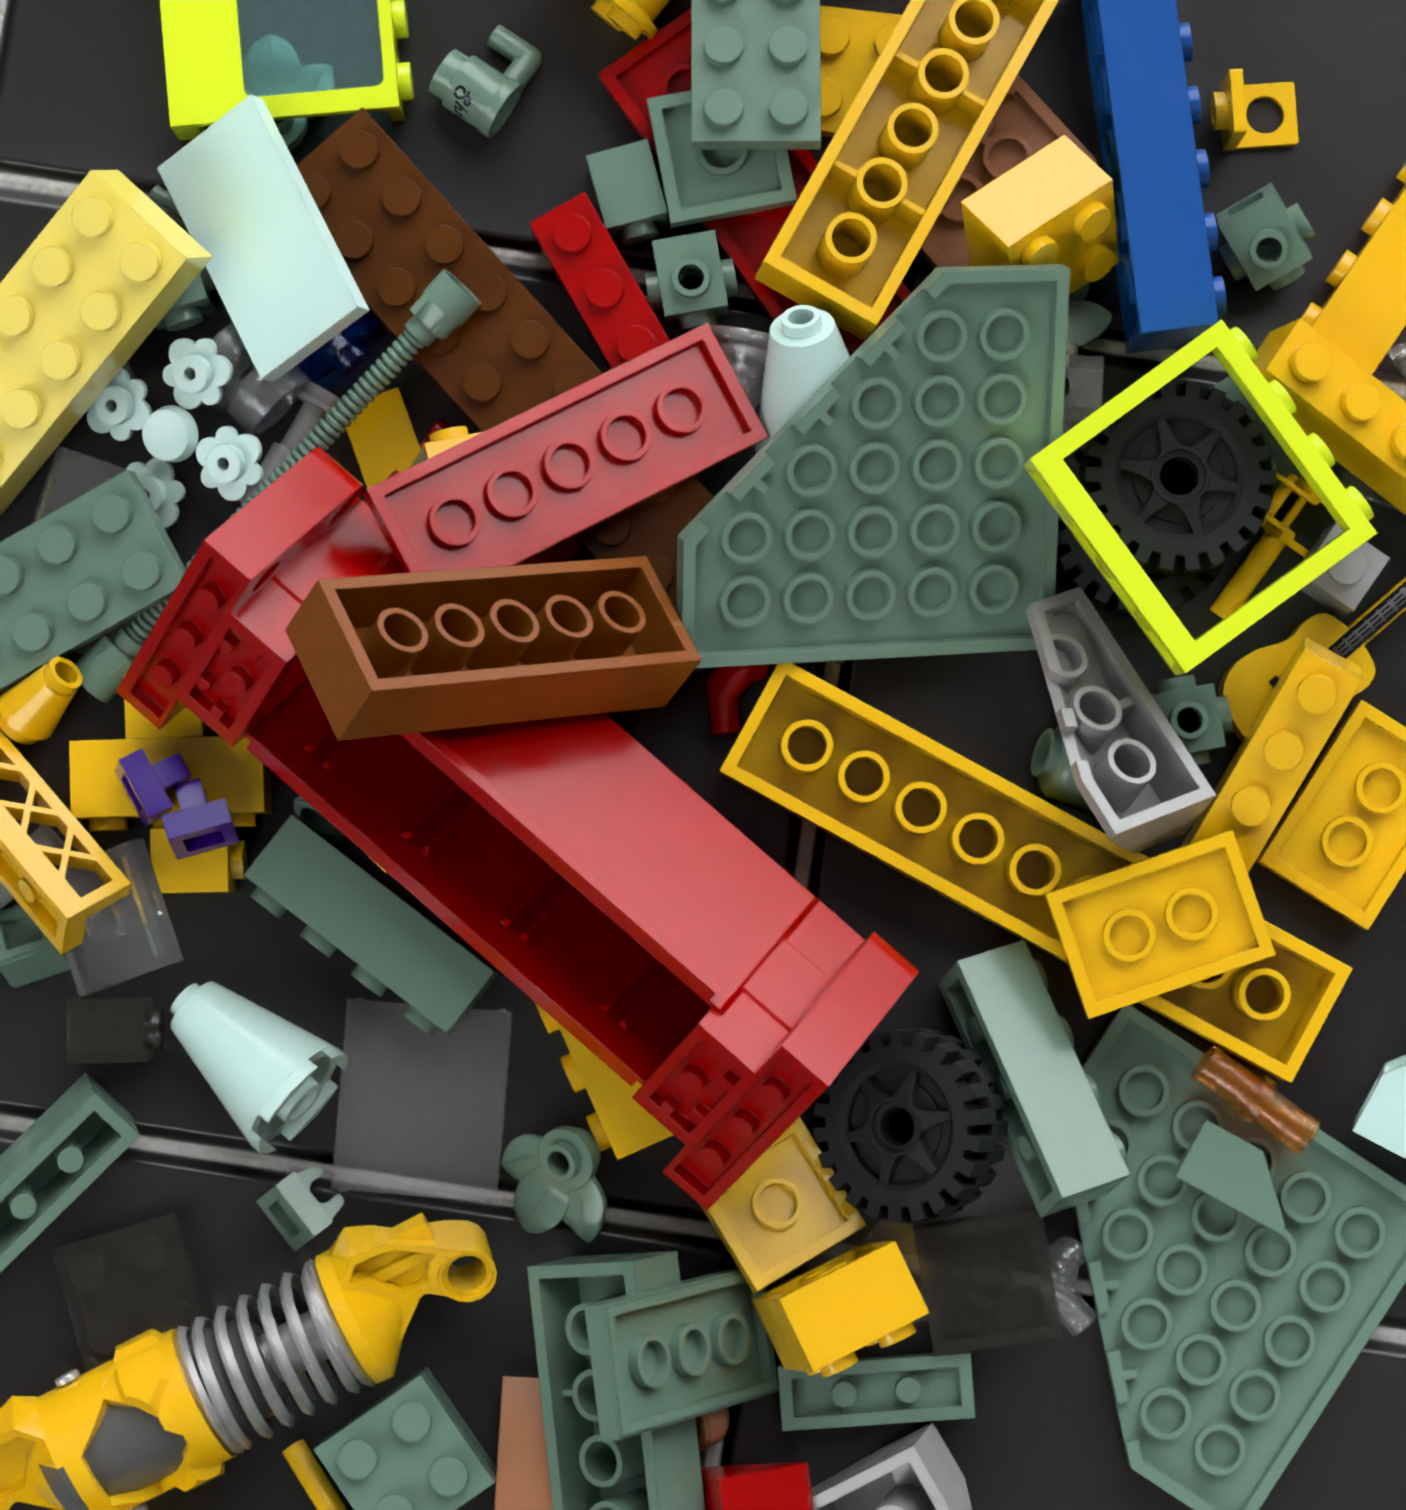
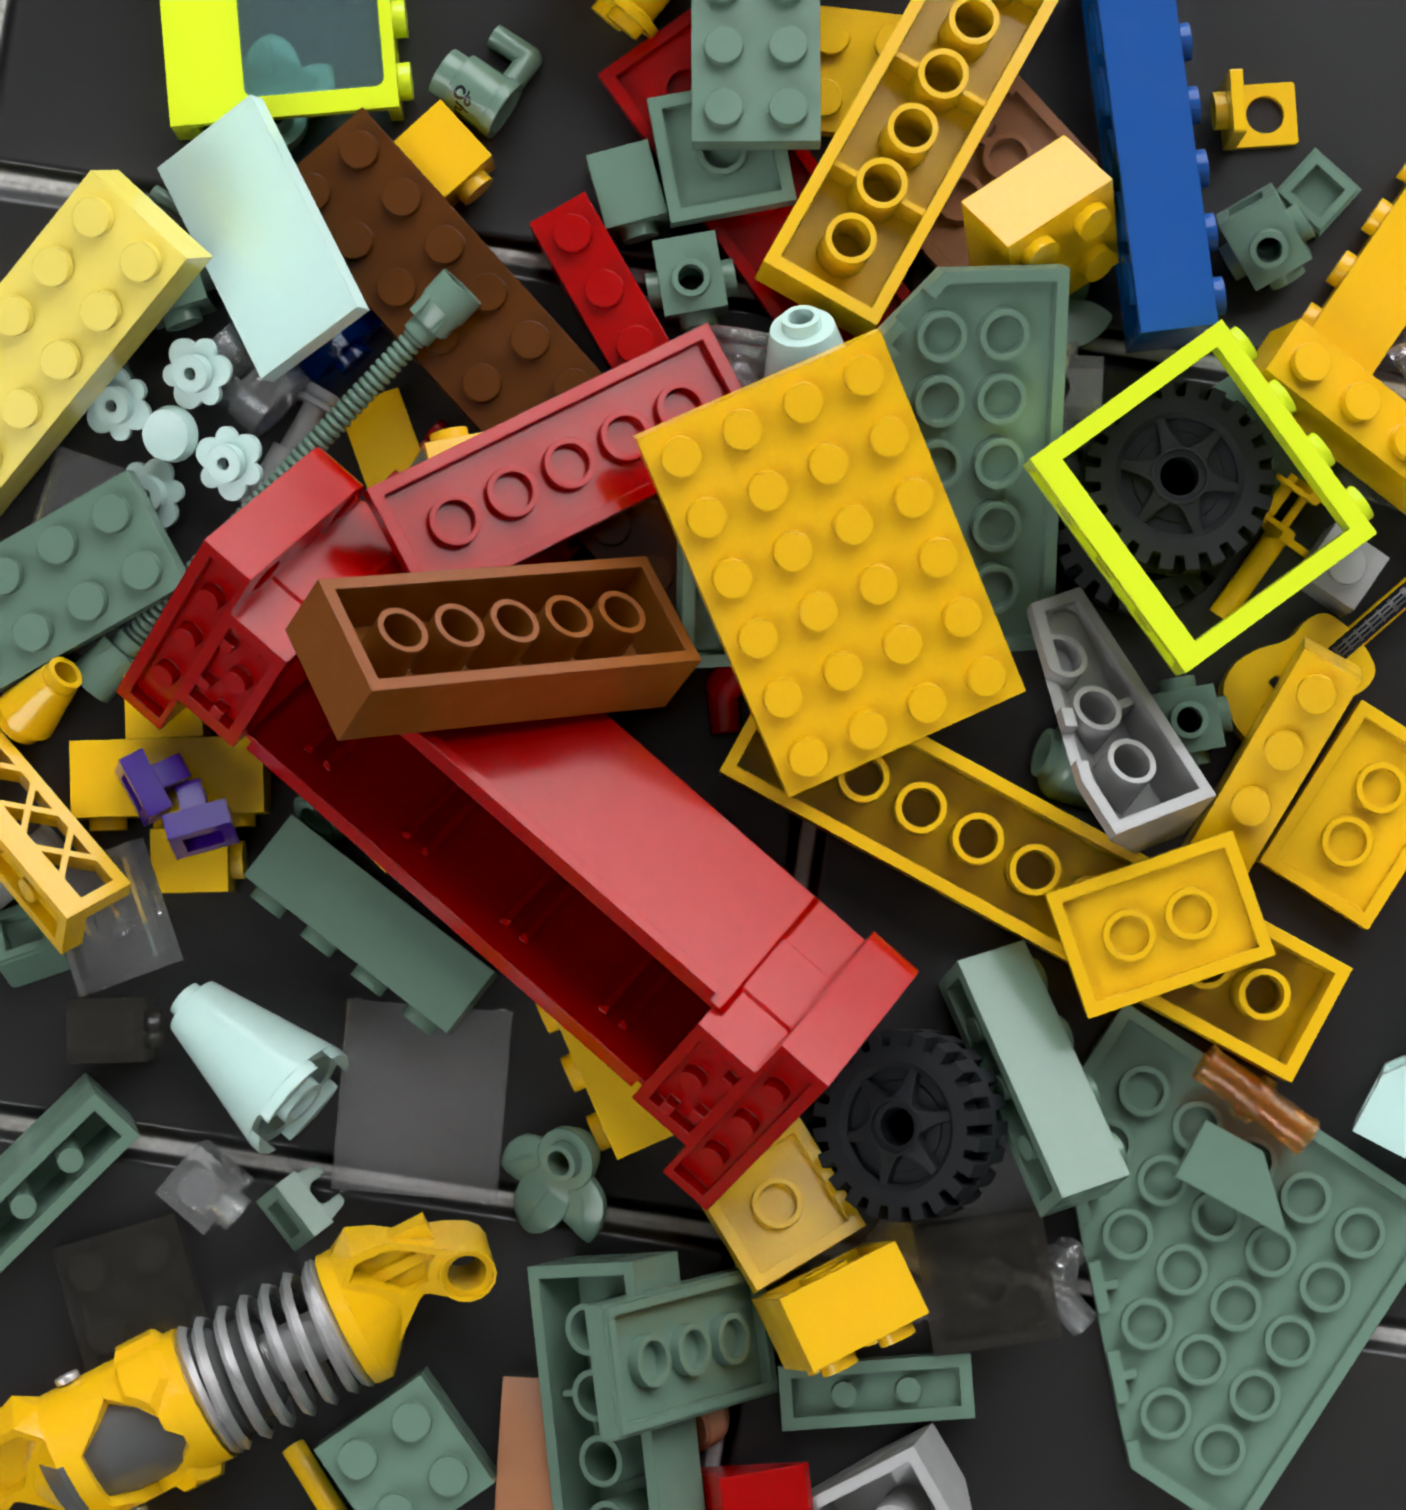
none -> clear brick [155,1139,255,1235]
none -> yellow brick [394,99,496,207]
none -> yellow plate [633,329,1026,798]
none -> sand green tile [1276,147,1362,240]

